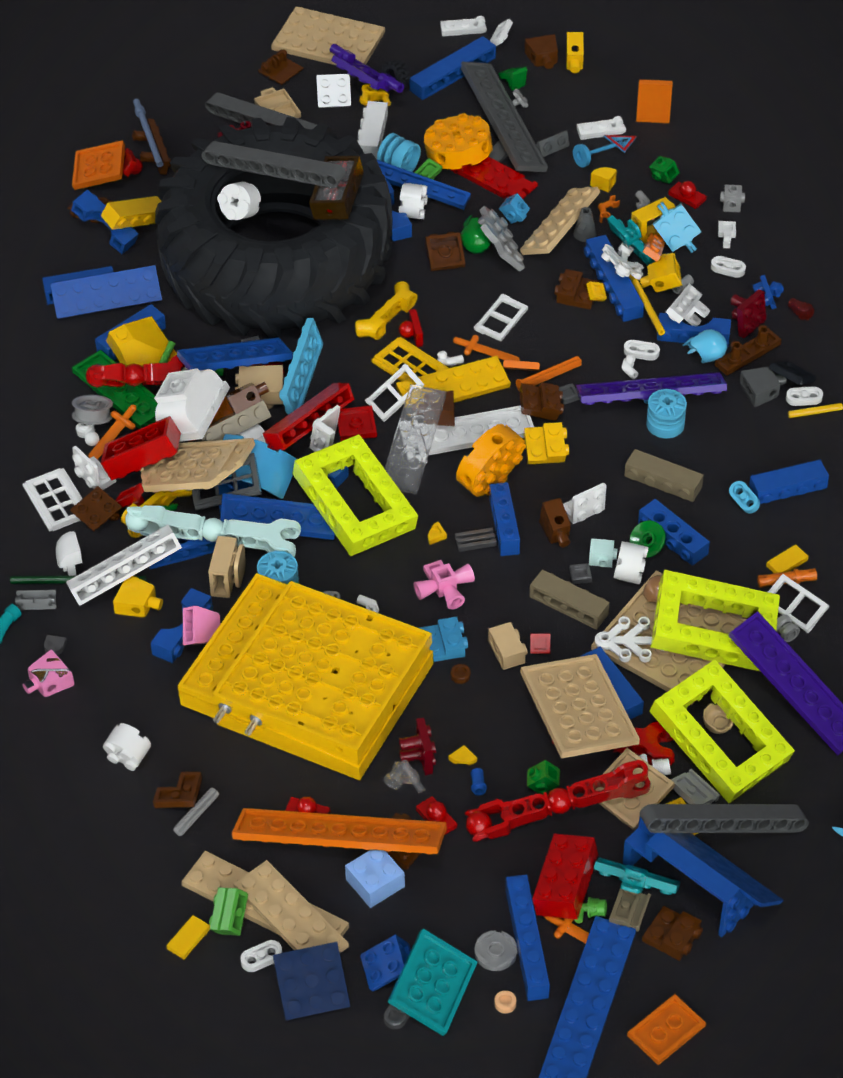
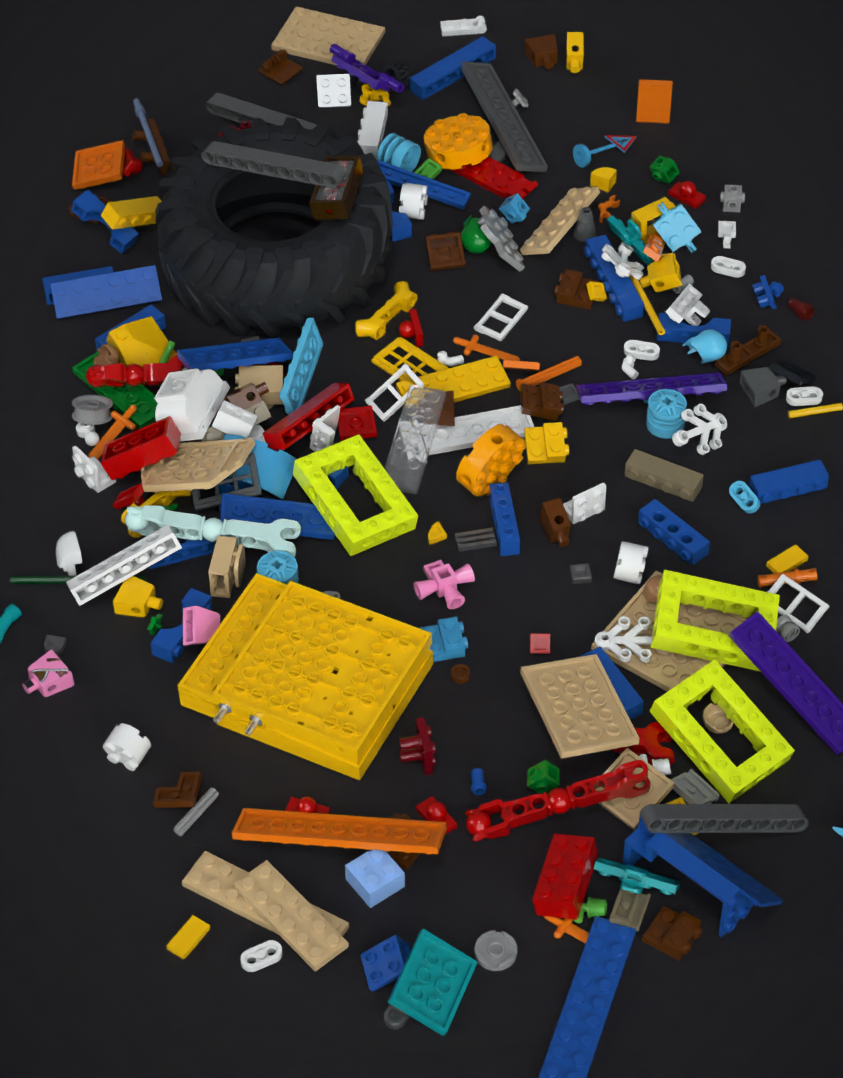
dark grey hinge [15,590,56,610] -> none
white piece [22,468,82,531] -> none
reddish brown hinge [70,486,122,531] -> none
bright green brick [209,887,248,936] -> none
white brick [217,182,261,220] -> none
tan piece [254,87,301,118] -> none
dark blue plate [272,942,350,1021] -> none
white arm [356,595,379,613] -> none
clear piece [384,760,425,793] -> none
yellow tile [449,745,477,765] -> none
tan brick [488,622,528,670] -> none
white plate [490,19,513,46] -> none
light nougat tile [494,990,516,1014] -> none
green slope [498,67,527,91] -> none
blue brick [506,875,550,1001] -> none
dark tan brick [530,570,610,630] -> none
dark grey hinge [536,130,570,157] -> none
white plate [577,116,626,140] -> none
light aqua brick [589,538,618,568] -> none
orange tile [627,994,706,1065] -> none
green dish [630,520,666,558] -> none
light grey arm [635,190,650,208] -> none
dark red plate [731,289,766,338] -> none
none -> medium nougat hair [94,344,119,366]
none -> green piece [147,613,163,636]
none -> white panel [212,400,258,439]
none -> white plant [672,404,727,455]

